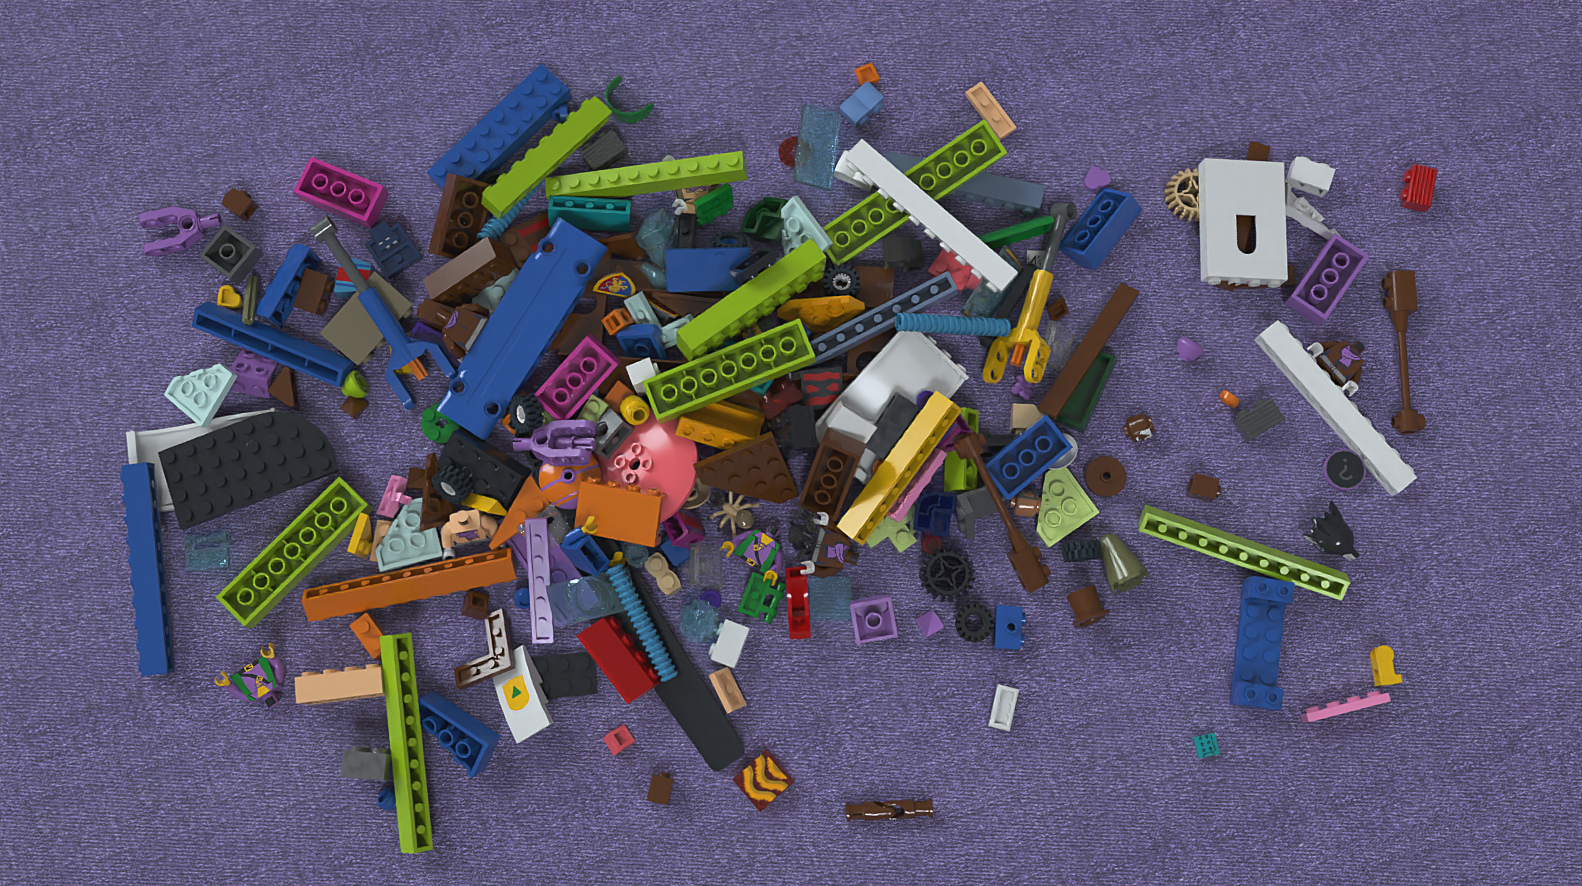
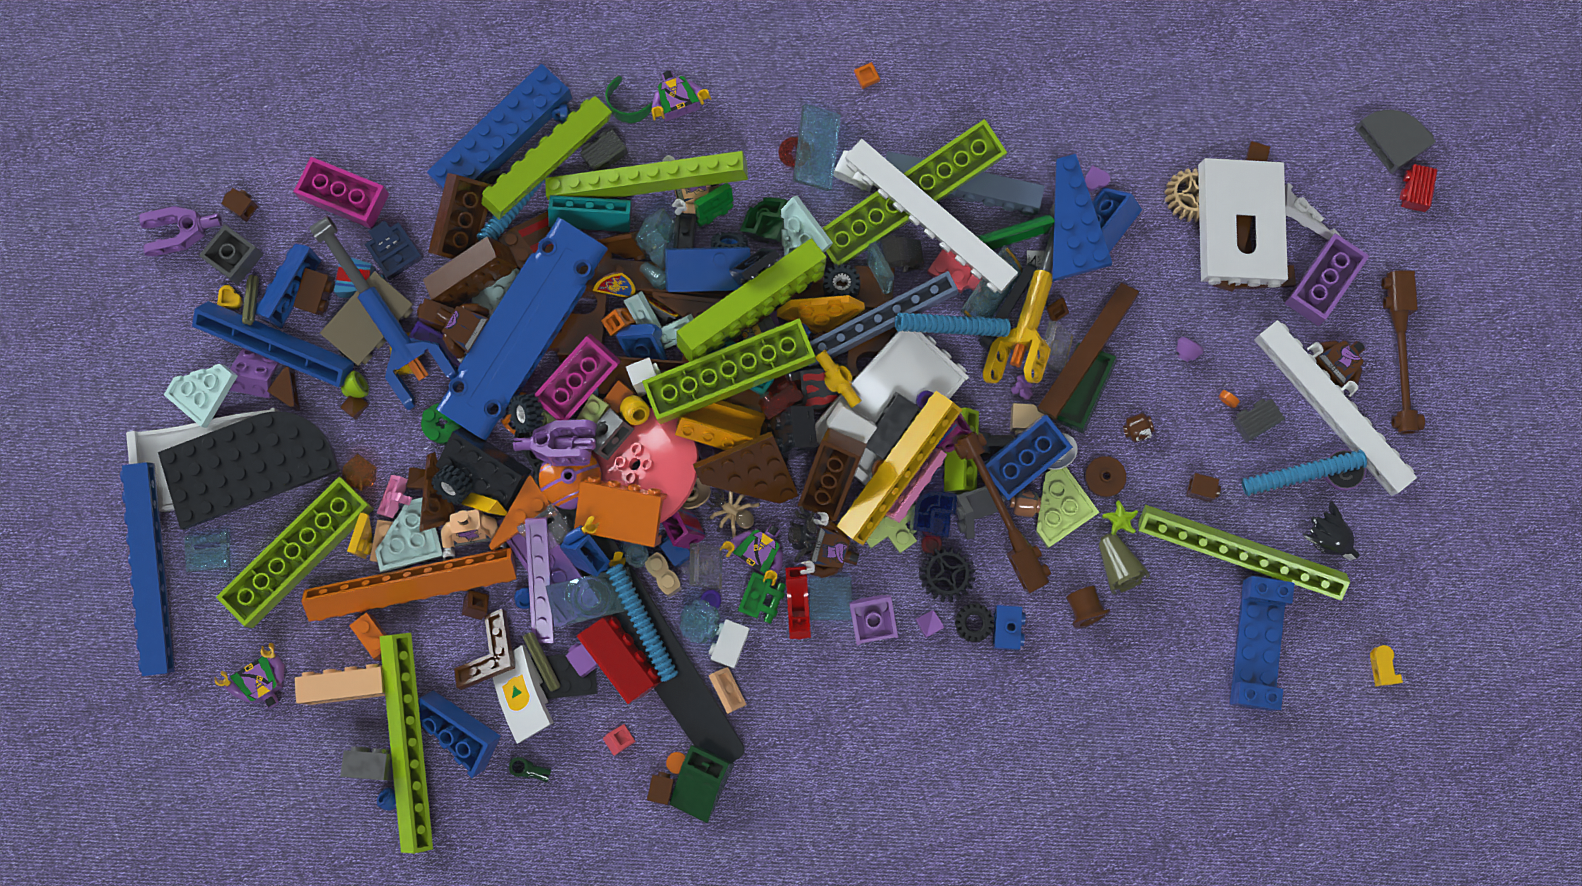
slope [732,749,795,812] -> none
medium blue brick [839,81,884,128] -> none
reddish brown piece [846,798,933,822] -> none
light nougat plate [965,81,1017,141] -> none
white plate [988,684,1019,731] -> none
black bush [1062,539,1102,563] -> none
teal tile [1192,733,1220,759] -> none
white brick [1285,156,1335,197] -> none
bright pink plate [1300,690,1391,723] -> none
none -> clear orange brick [342,453,377,491]
none -> dark green pin [509,756,551,783]
none -> olive axle [523,632,560,691]
none -> medium lavender brick [566,643,598,678]
none -> torso [651,70,712,122]
none -> orange tile [666,752,686,774]
none -> dark green slope [669,745,735,823]
none -> yellow pin [815,350,862,408]
none -> clear light blue tile [867,241,894,295]
none -> blue wing [1052,154,1112,282]
none -> lime animal [1102,501,1138,535]
none -> dark azure piece [1242,449,1367,496]
none -> dark grey brick [1355,110,1436,174]

